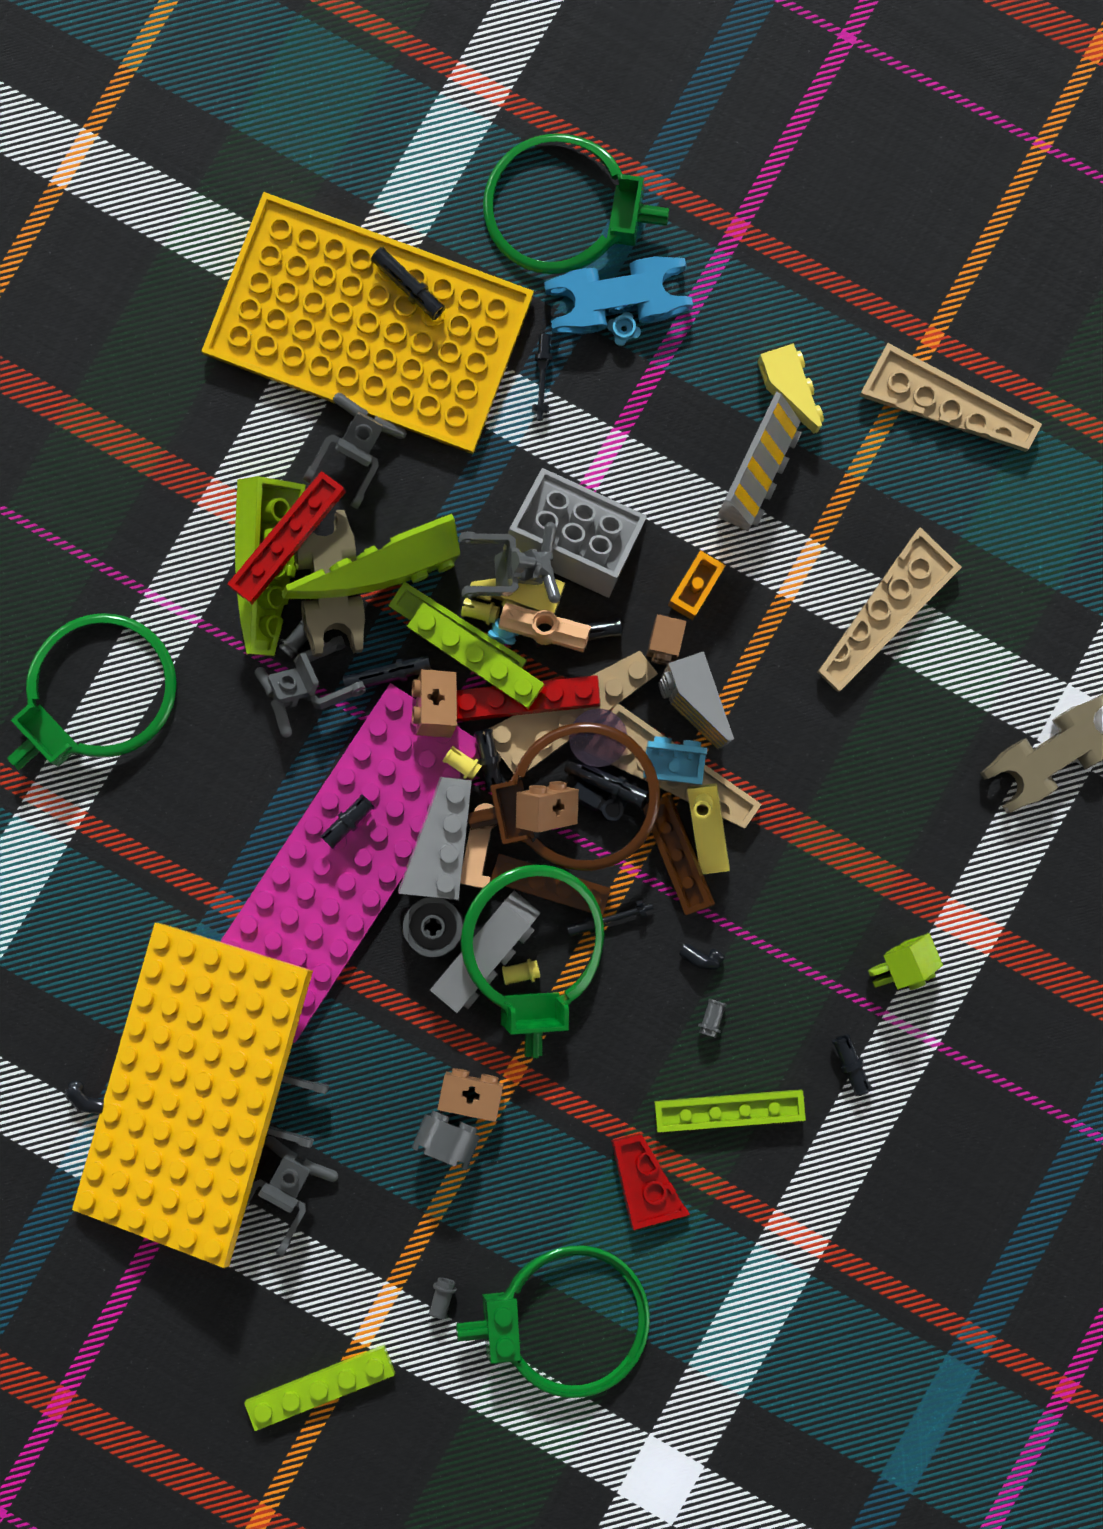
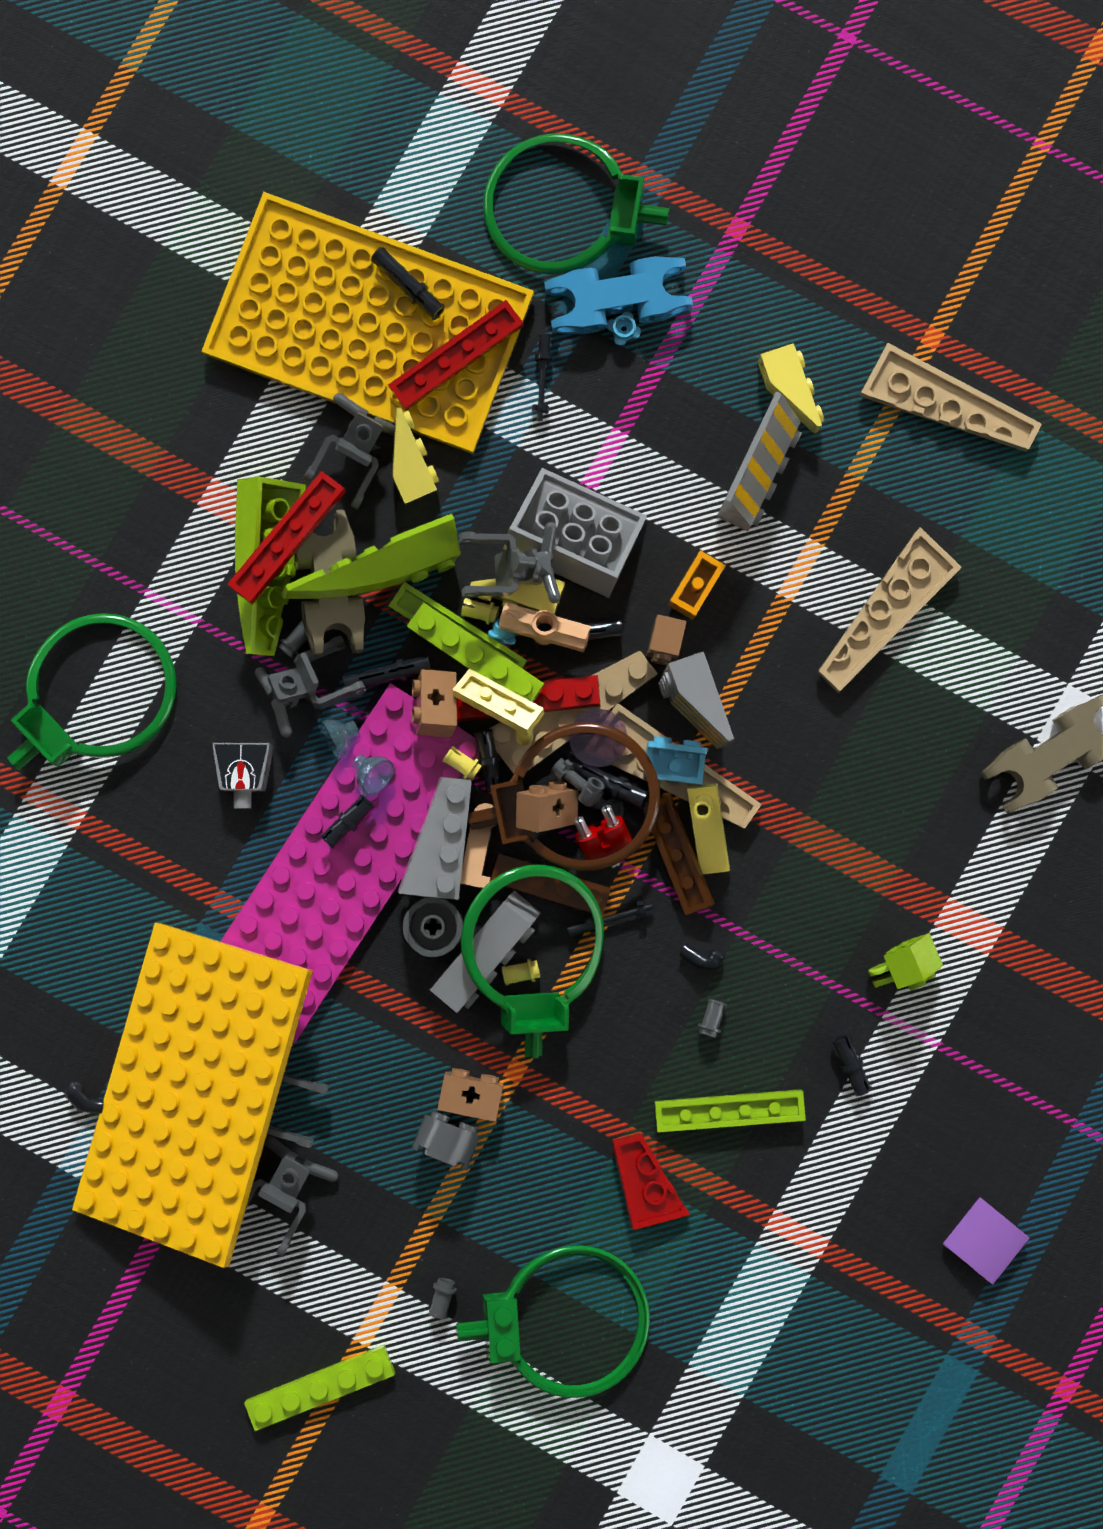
none -> torso [213,743,274,809]
none -> clear light blue piece [320,719,360,761]
none -> clear light blue piece [352,754,396,797]
none -> red plate [388,300,524,411]
none -> light yellow slope [392,407,439,504]
none -> light yellow piece [453,669,544,746]
none -> dark grey bar [551,758,604,807]
none -> red piece [574,805,632,868]
none -> medium lavender slope [943,1197,1030,1285]

